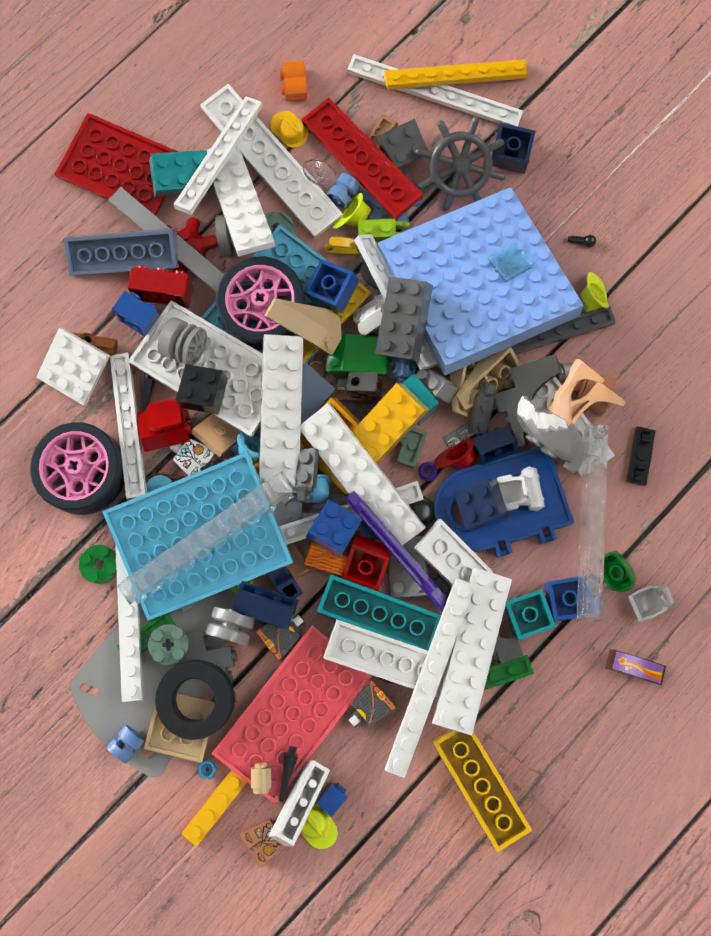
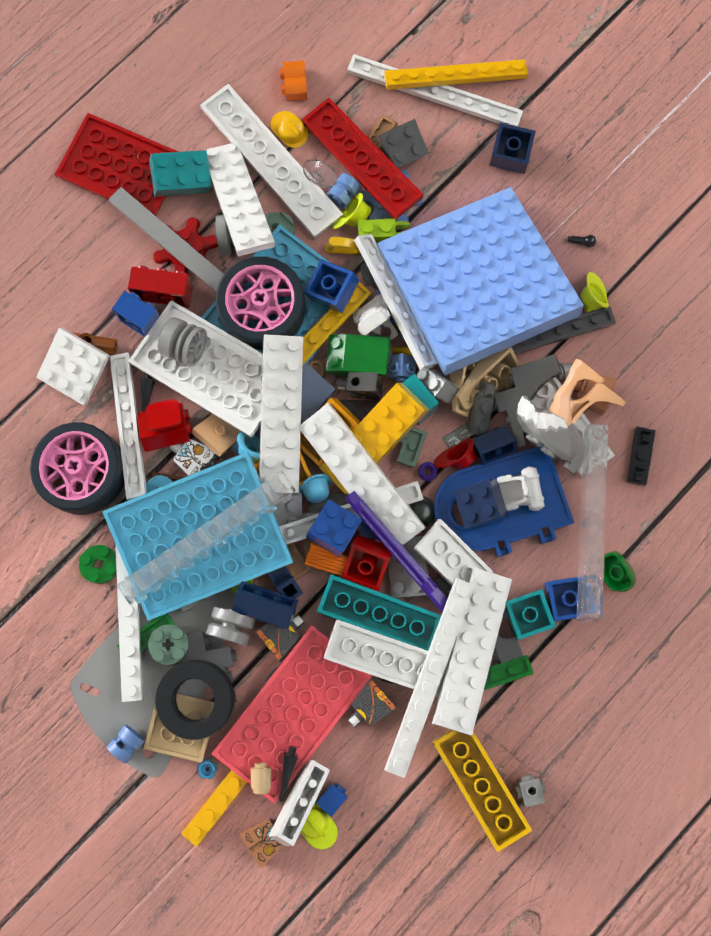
sand blue arch [63,228,179,276] -> none
white plate [174,97,262,215] -> none
black brick [175,364,228,415] -> none
tan wedge [265,298,341,355] -> none
dark grey hinge [295,448,319,503] -> none
dark grey brick [375,276,433,362] -> none
dark grey piece [415,117,506,211] -> none
clear light blue piece [488,242,534,283] -> none
slope [605,649,666,685] -> none
light grey piece [628,585,674,622] -> none
none -> light grey brick [515,774,546,808]

